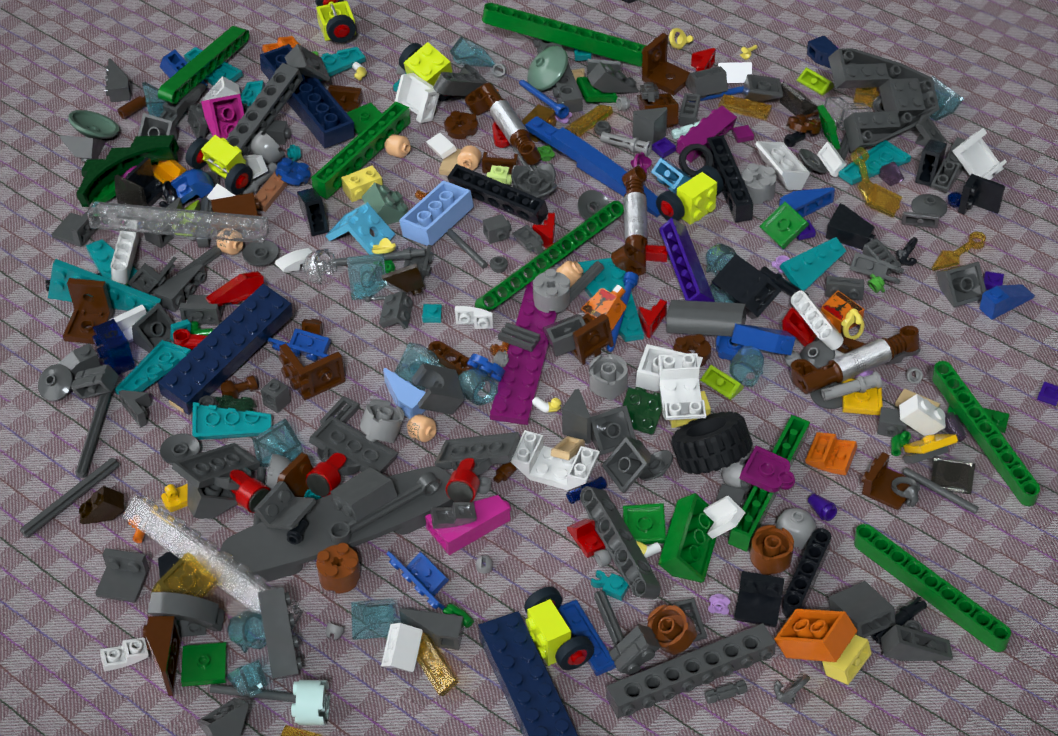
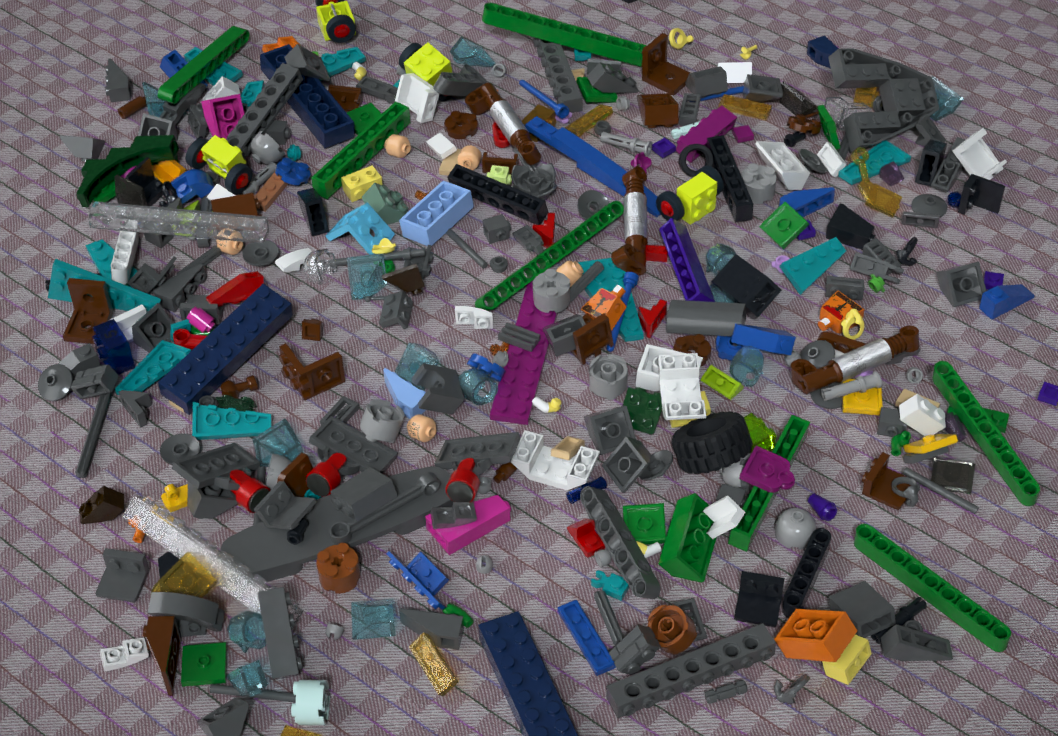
dark grey axle [20,458,119,538] -> none
dark grey bracket [51,207,101,247] -> none
sand green dish [68,110,119,139] -> none
white panel [243,155,268,179] -> none
dark grey brick [261,378,291,413] -> none
blue bracket [268,328,331,362] -> none
white panel [381,623,423,672] -> none
teal plate [422,304,442,323] -> none
reddish brown beam [428,341,474,377] -> none
brick [524,587,594,670] -> none
sand green dish [527,46,568,91] -> none
bright green plate [537,145,555,161] -> none
dark grey slope [562,389,591,444] -> none
dark grey slope [632,107,667,144] -> none
dark grey hinge [640,82,659,102] -> none
dark azure brick [651,157,692,194] -> none
red slope [691,48,716,72] -> none
lavender plate [708,594,730,615] -> none
dark orange brick [750,525,794,575] -> none
black pin [760,266,809,297] -> none
red slope [782,307,817,347] -> none
white beam [791,291,844,350] -> none
lime slope [797,67,834,96] -> none
orange slope [805,432,858,475] -> none
clear yellow piece [932,231,986,270] -> none
none -> dark pink brick [186,306,215,333]
none -> dark grey hinge [356,76,398,104]
none -> clear neon green brick [744,413,777,453]

